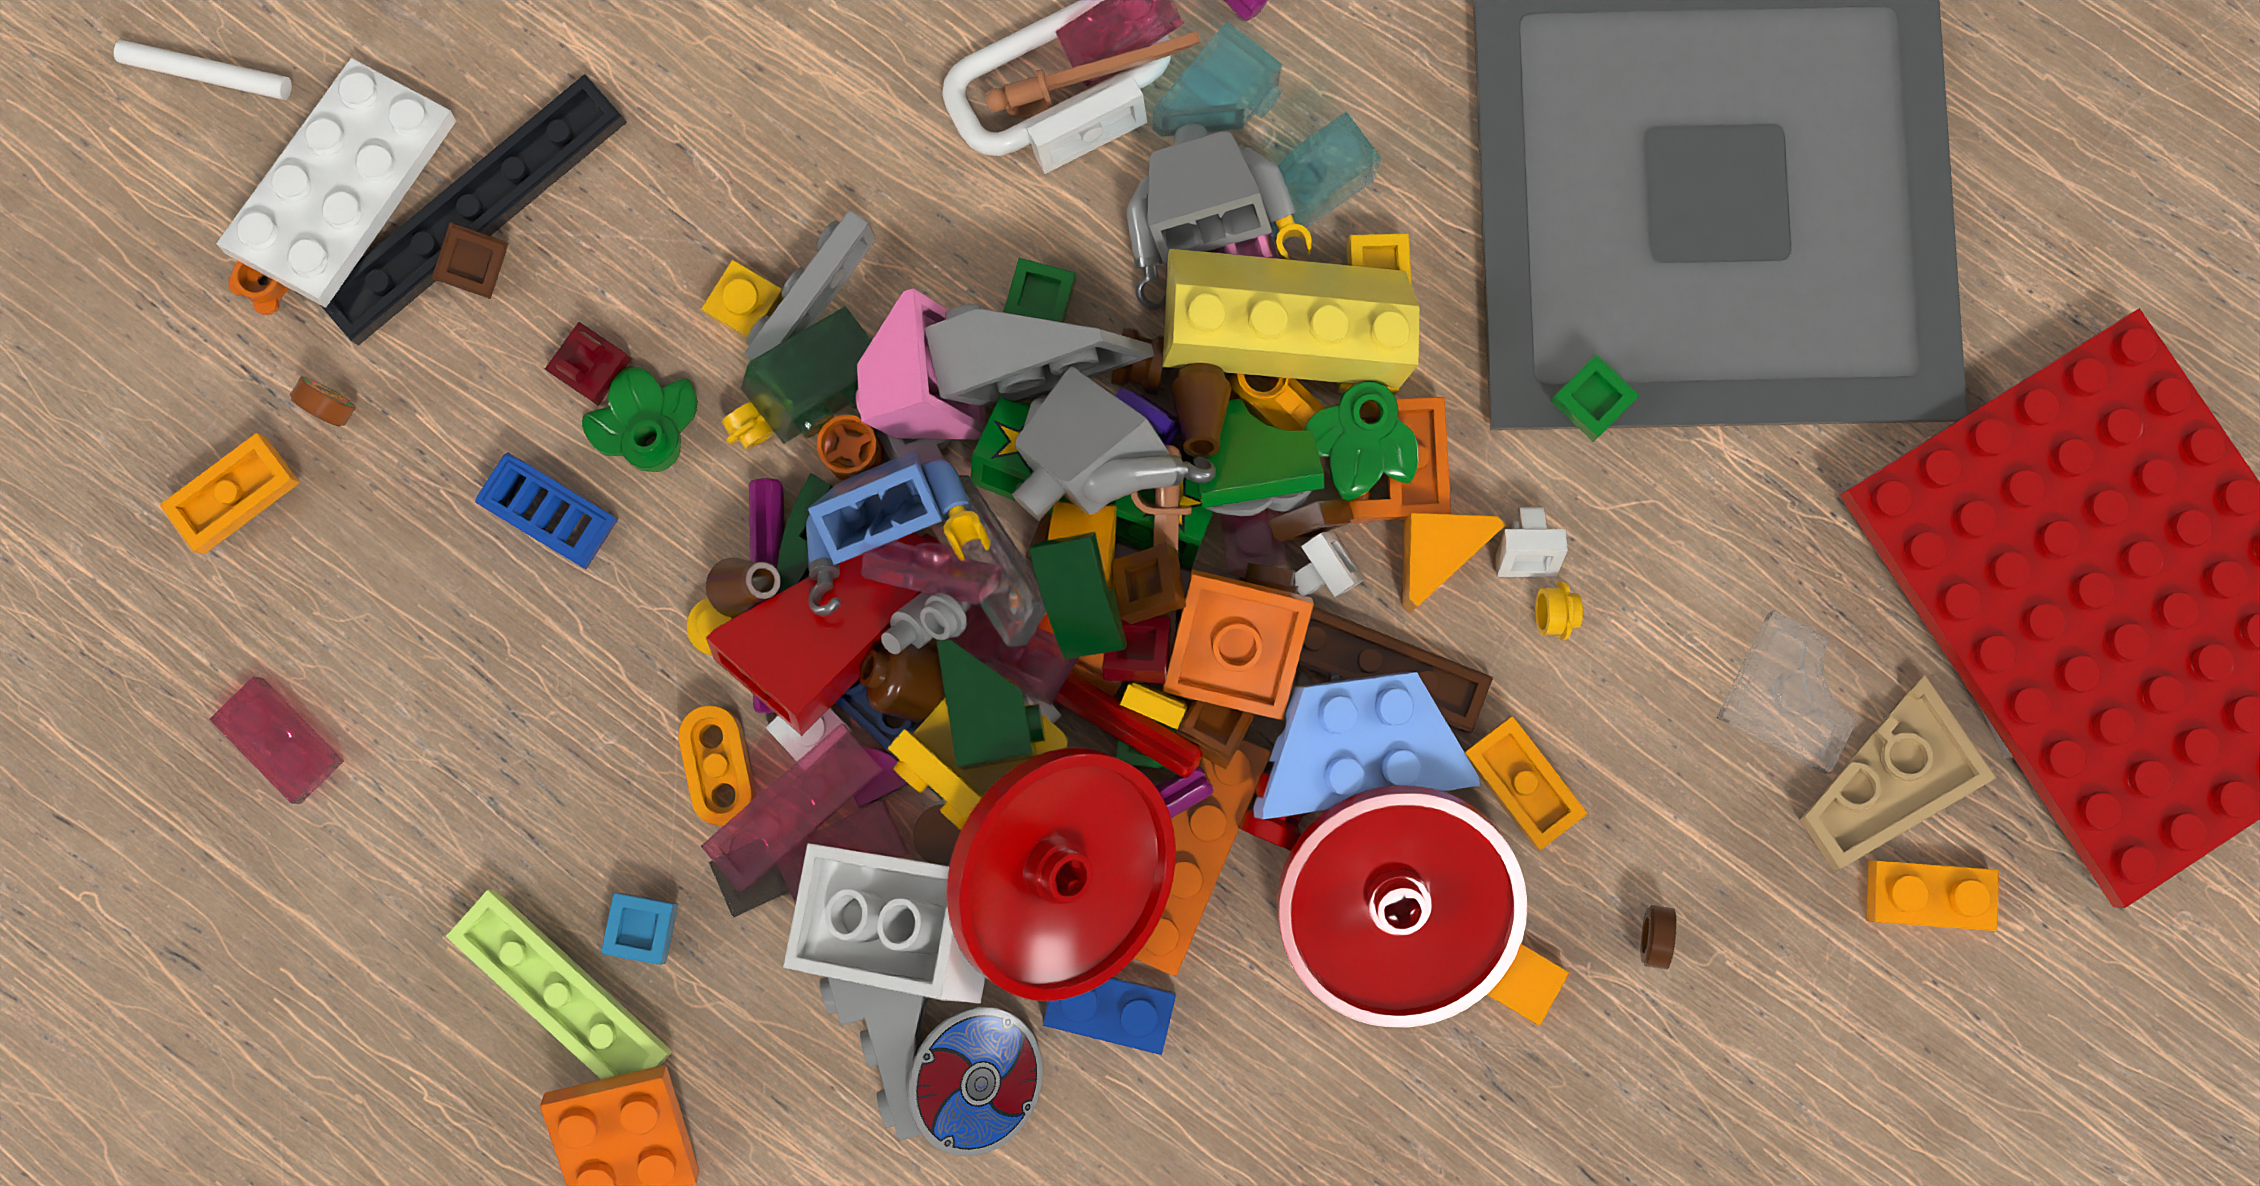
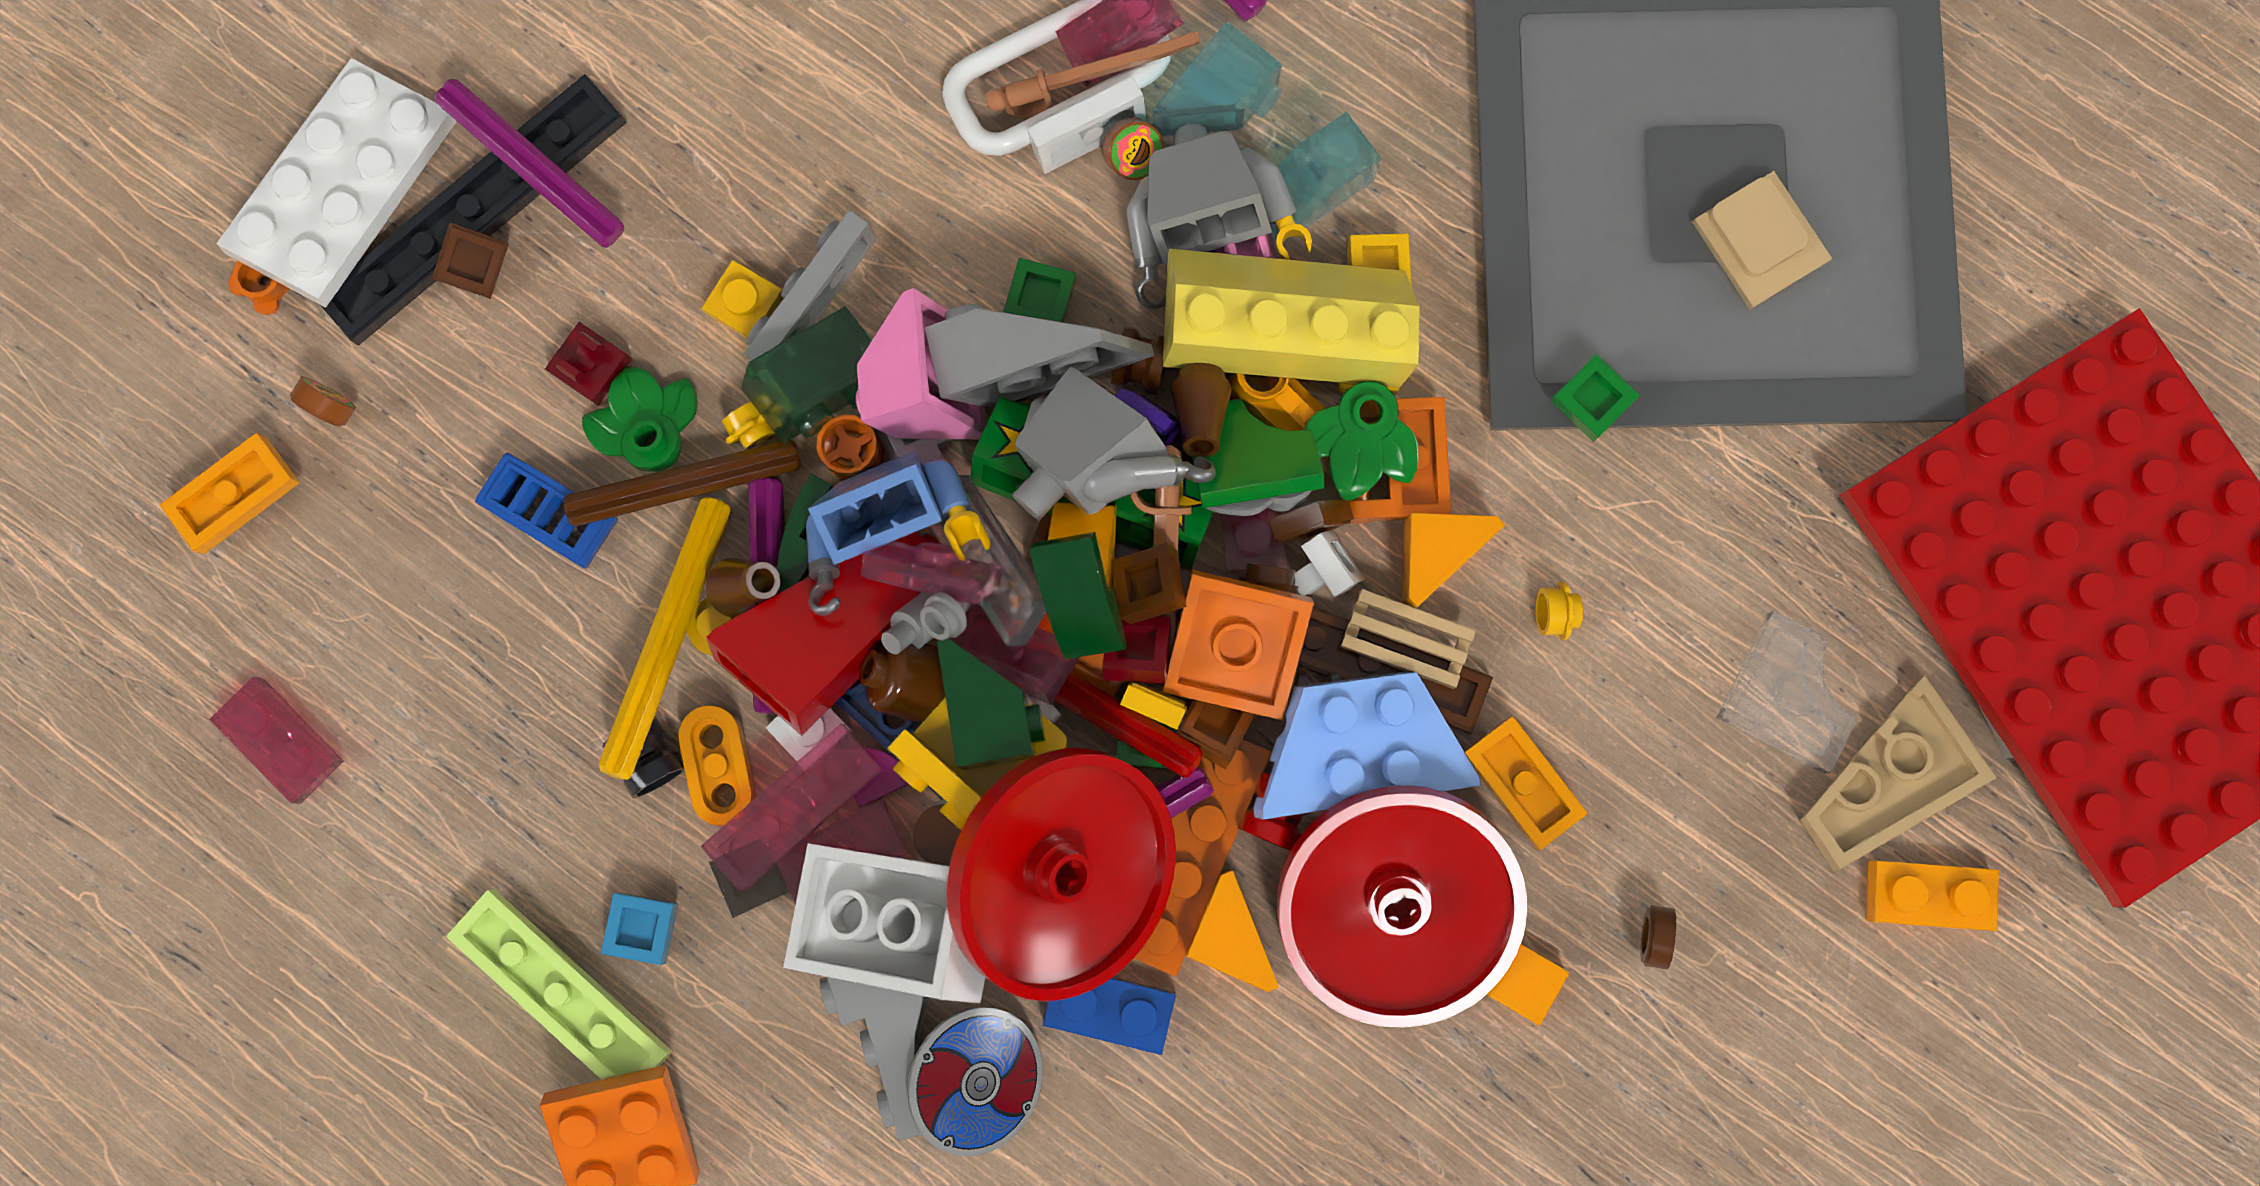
white bar [114,40,292,100] -> none
white tile [1495,507,1568,577] -> none
none -> magenta axle [435,79,625,248]
none -> reddish brown axle [563,439,801,526]
none -> yellow axle [598,497,731,780]
none -> black wheel [602,716,685,799]
none -> tile [1103,117,1165,180]
none -> light orange slope [1186,869,1279,992]
none -> tan tile [1340,589,1476,689]
none -> tan piece [1692,171,1833,310]

